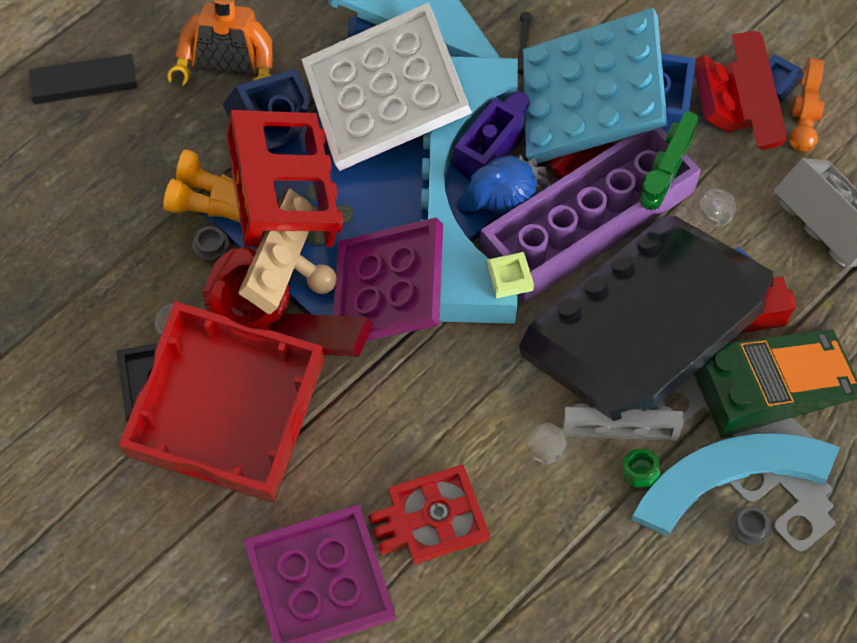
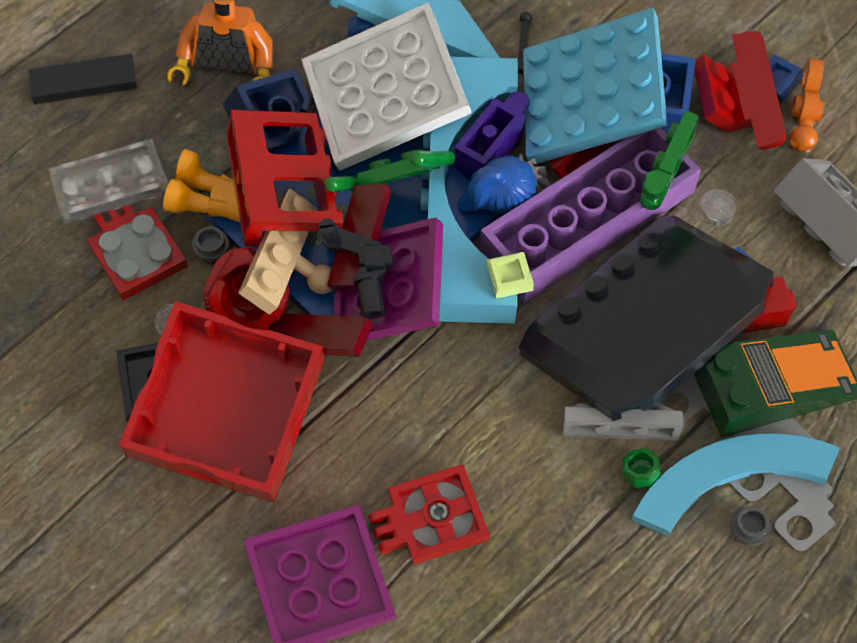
clear tile [528,423,567,464] -> none
none -> clear plate [48,139,168,224]
none -> piece [87,199,188,301]
none -> black pin [319,218,394,319]
none -> green plate [324,149,455,192]
none -> dark red tile [327,184,392,291]

